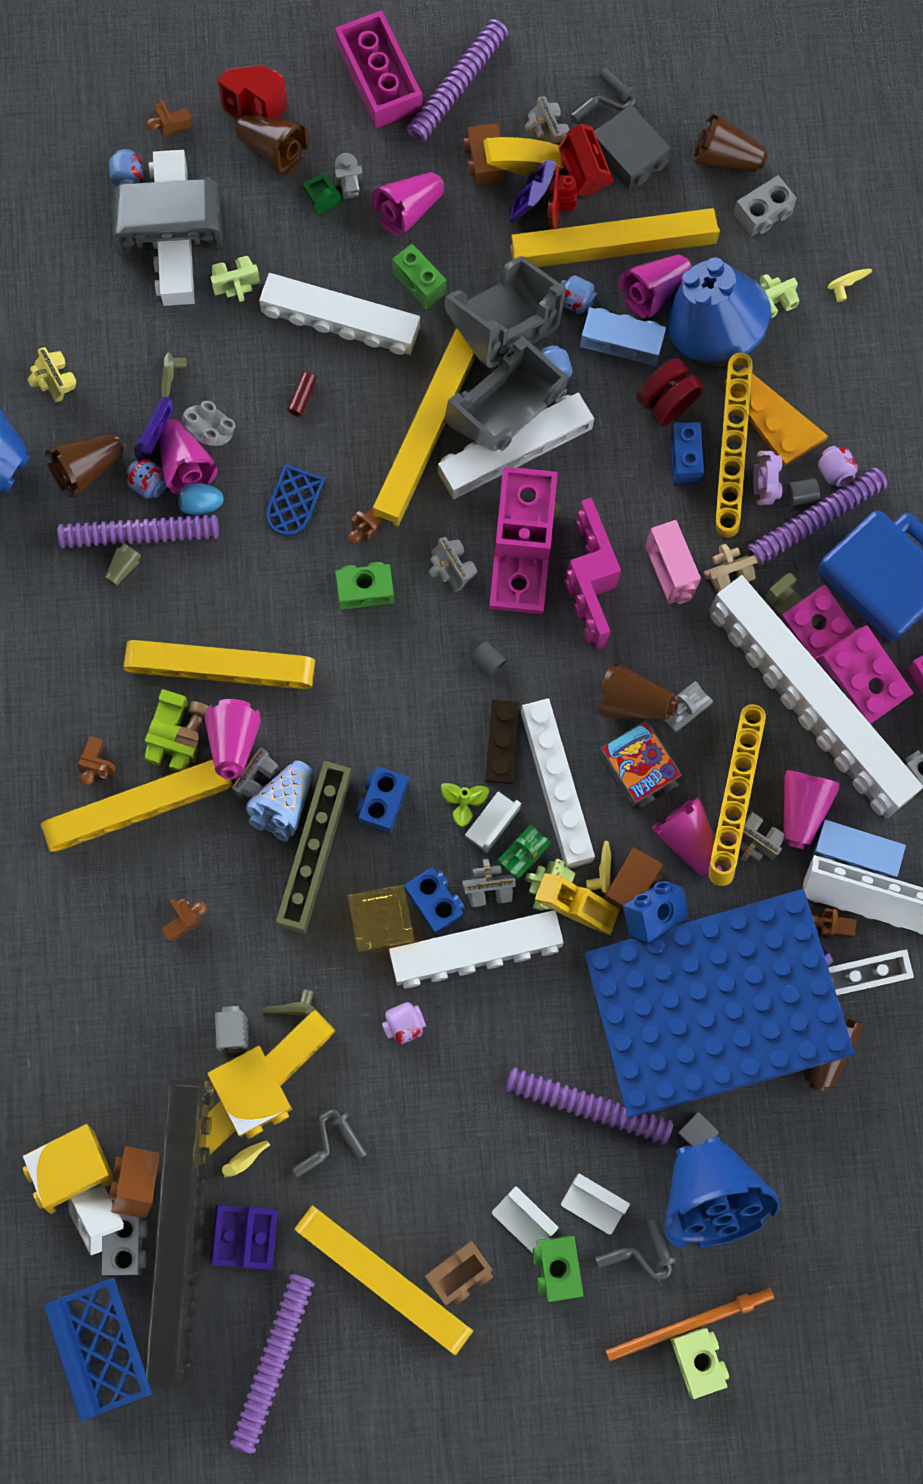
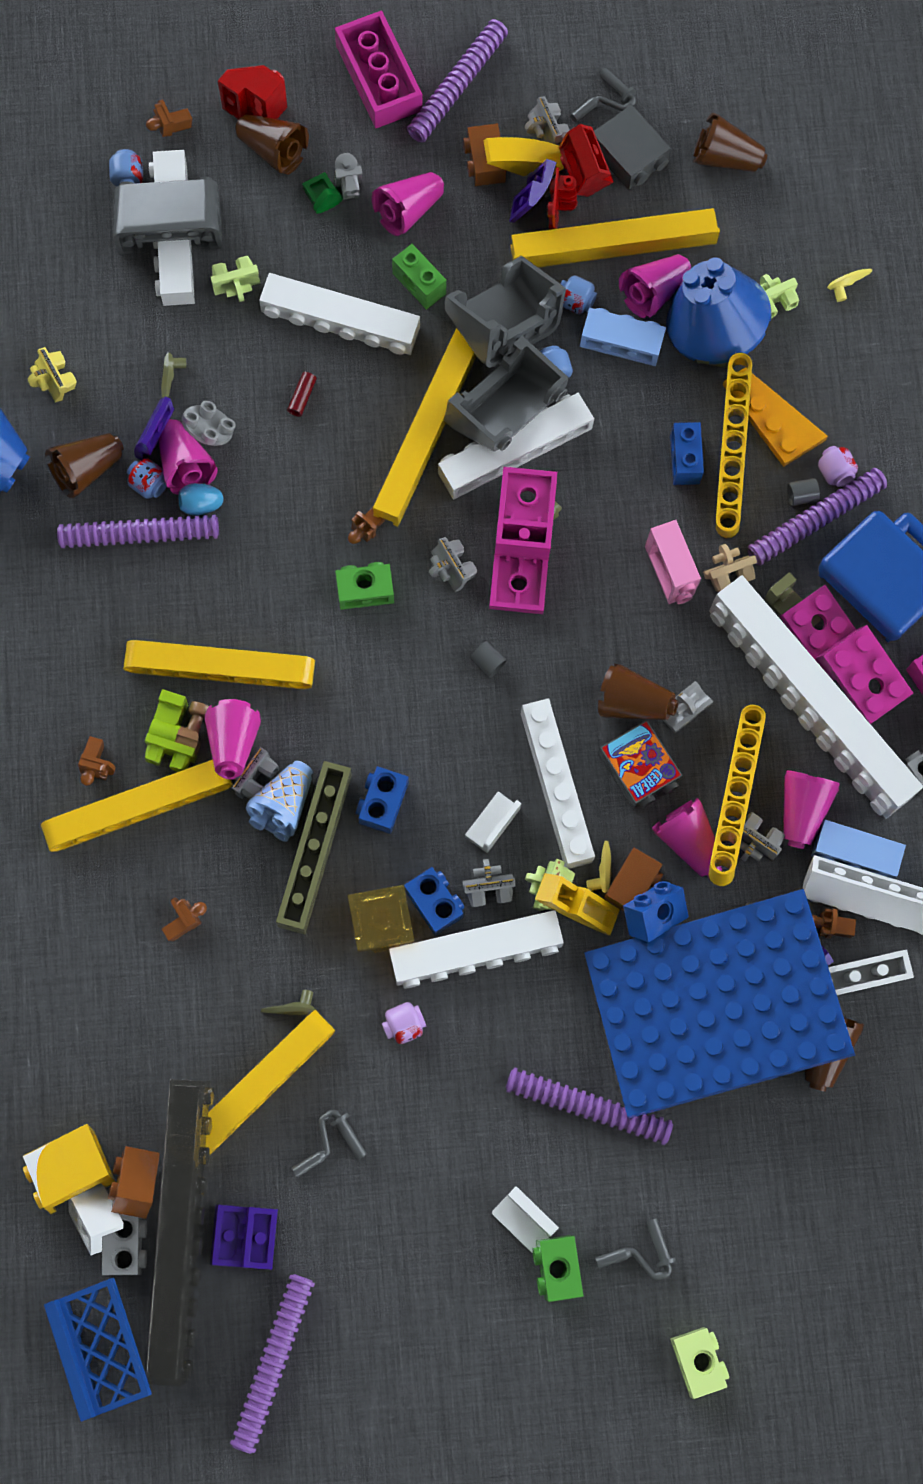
olive cone [104,543,142,585] -> none
yellow panel [207,1046,293,1139] -> none
light grey brick [215,1006,250,1053] -> none
light yellow bar [222,1141,270,1178] -> none
blue window [266,464,325,536] -> none
yellow beam [294,1205,473,1356] -> none
medium nougat cylinder [425,1241,493,1305] -> none
lime plant [441,783,489,827] -> none
dark brown plate [485,699,519,784] -> none
green hips [497,824,552,880] -> none
white panel [561,1174,630,1234] -> none
dark pink bracket [564,498,621,651] -> none
orange bar [605,1287,774,1362] -> none
dark red wheel [636,358,705,426] -> none
blue cone [664,1137,781,1248] -> none
light grey tile [678,1112,719,1147] -> none
light grey brick [733,175,797,237] -> none
lavender plate [753,451,782,505] -> none

